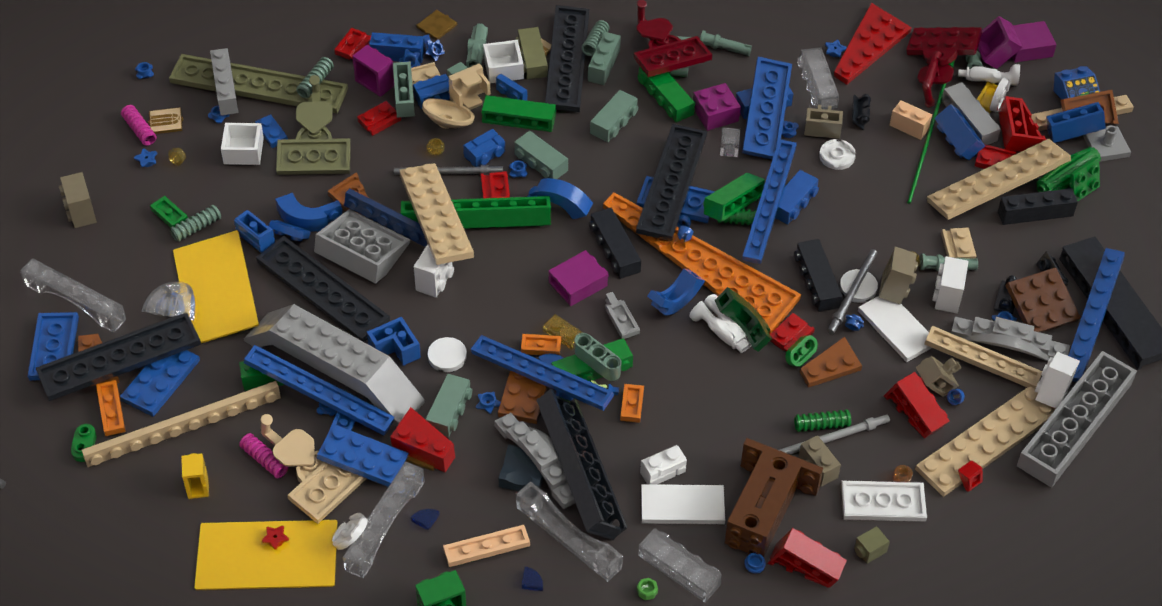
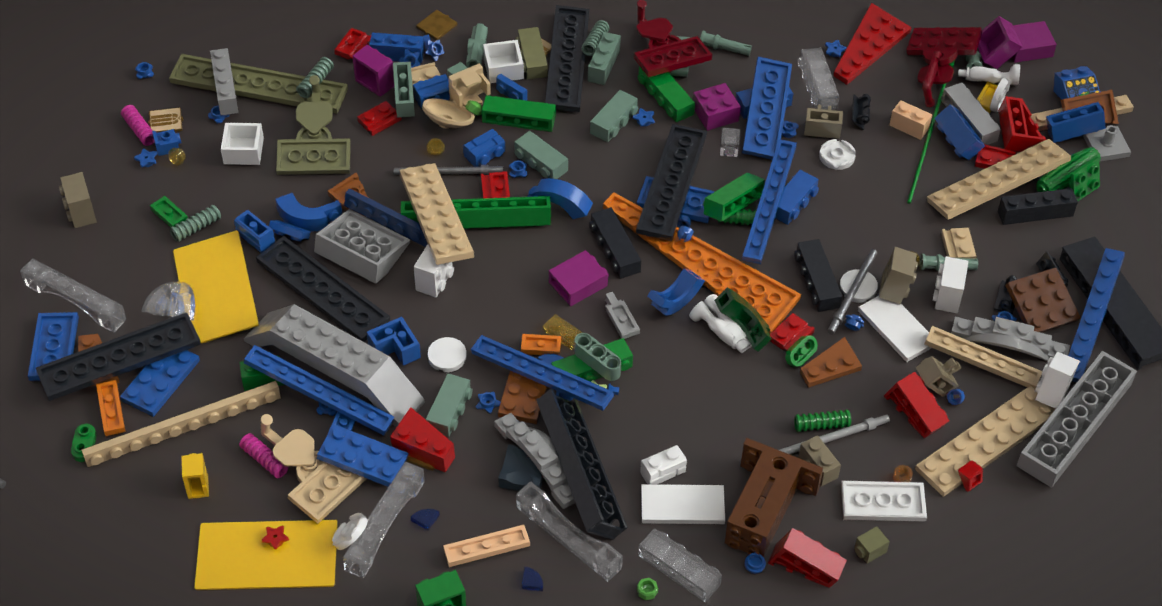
blue plate [255,114,288,148] -> none
orange plate [620,384,644,423] -> none
none -> blue brick [152,129,181,156]
none -> bright green tile [465,100,483,116]
none -> blue plate [632,108,655,126]

